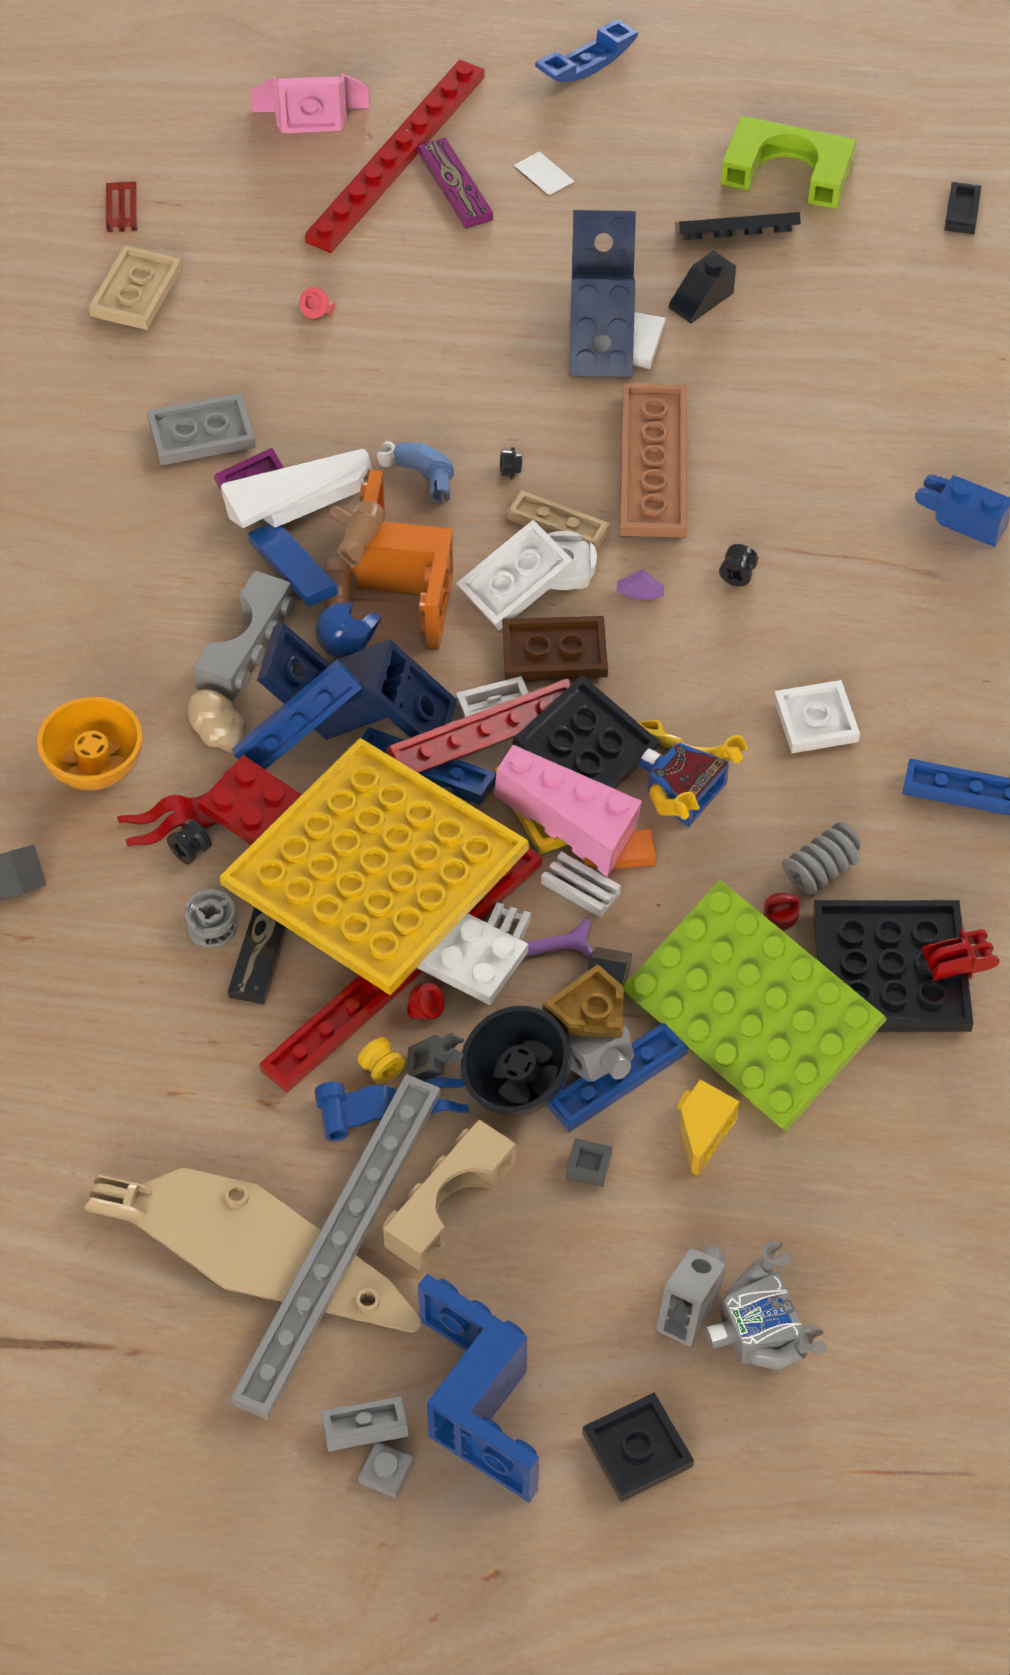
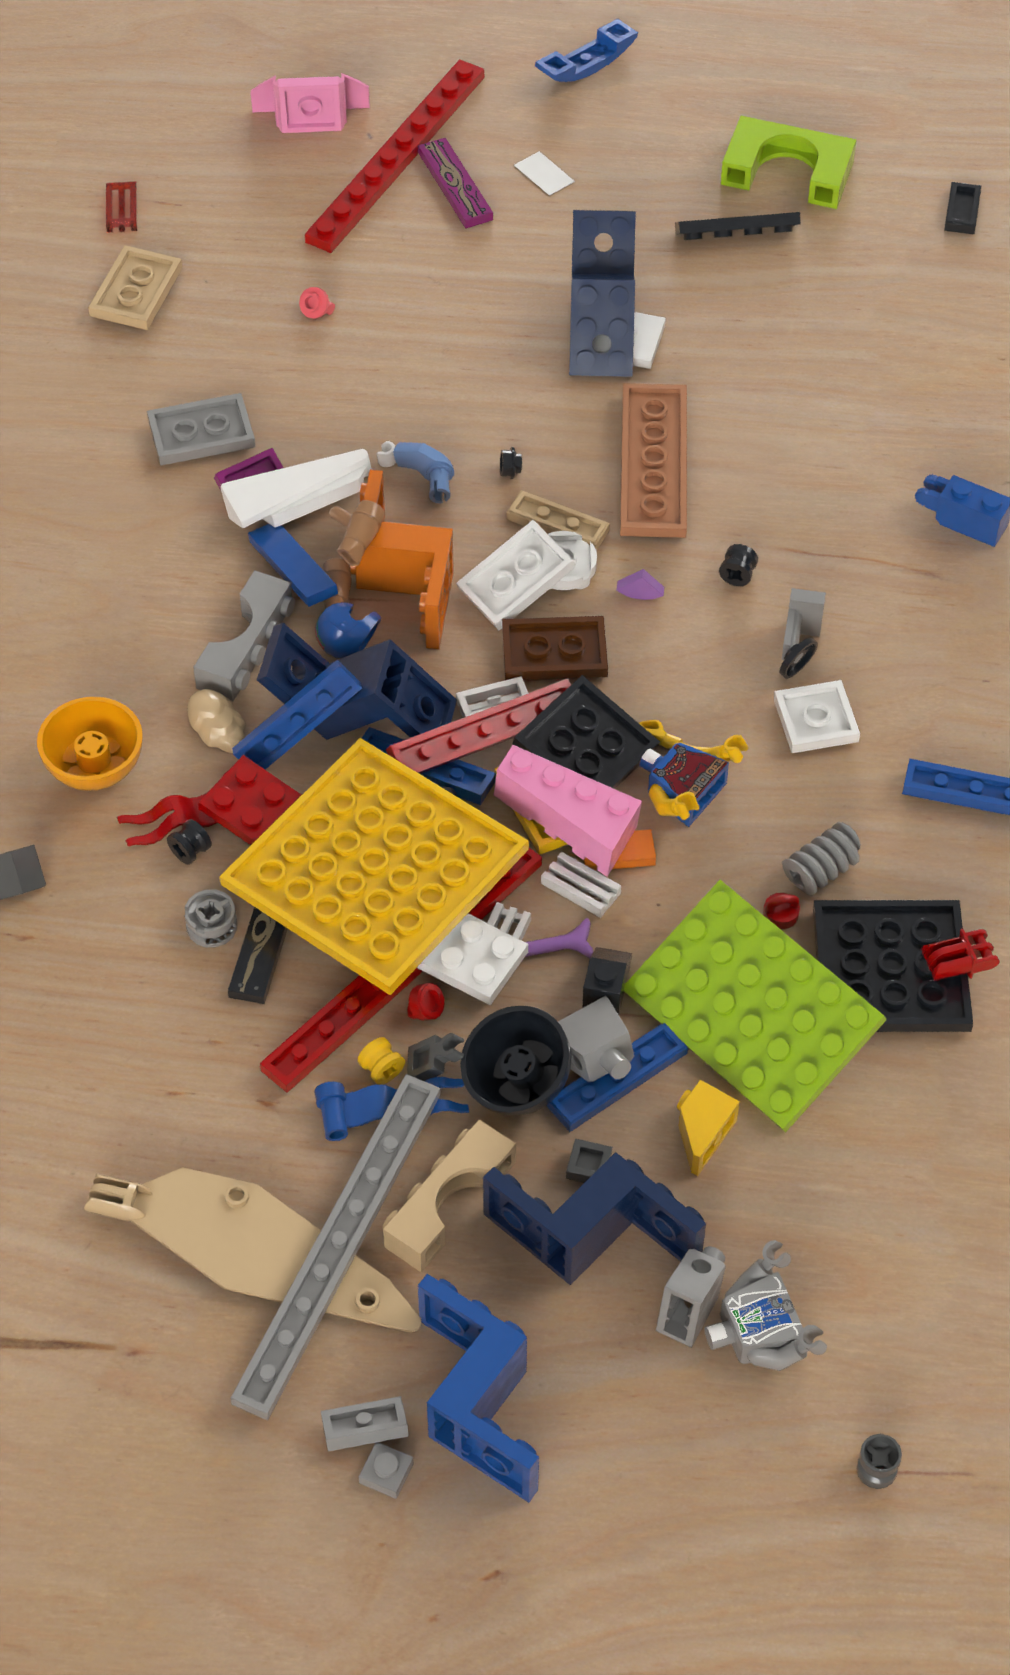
pearl gold plate [542,964,624,1038] -> none
black plate [582,1392,694,1502] -> none
black slope [669,250,736,324] -> none
none -> dark blue bracket [483,1152,706,1285]
none -> light grey piece [779,588,826,679]
none -> dark grey wheel [856,1434,902,1489]

